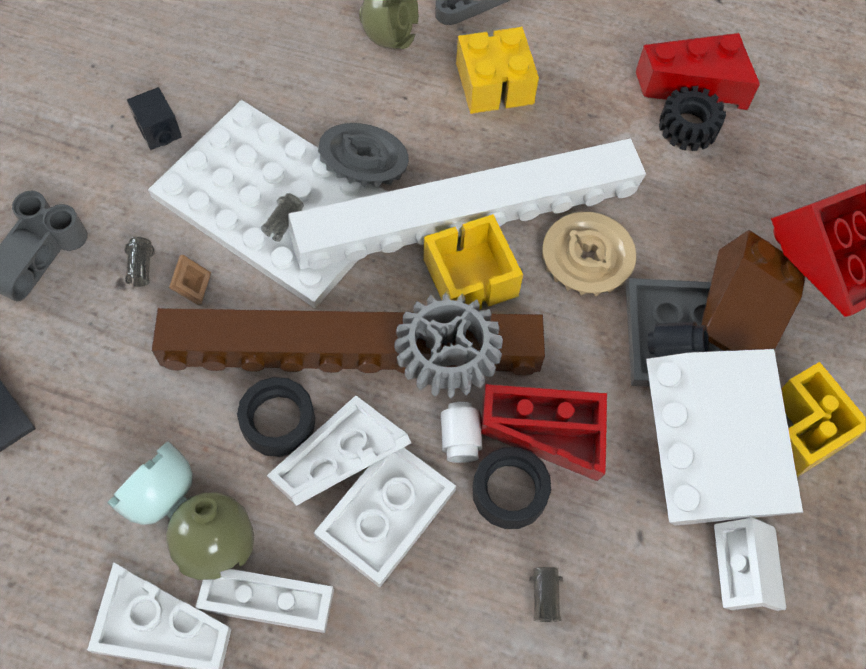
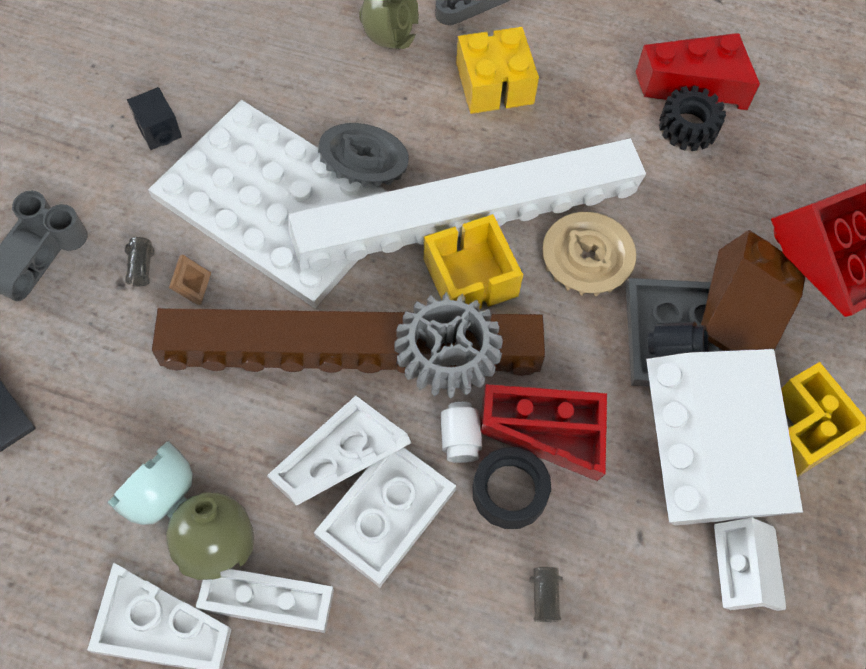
black tyre [237,377,316,457] -> none
clear smoke pin [261,193,304,242] -> none

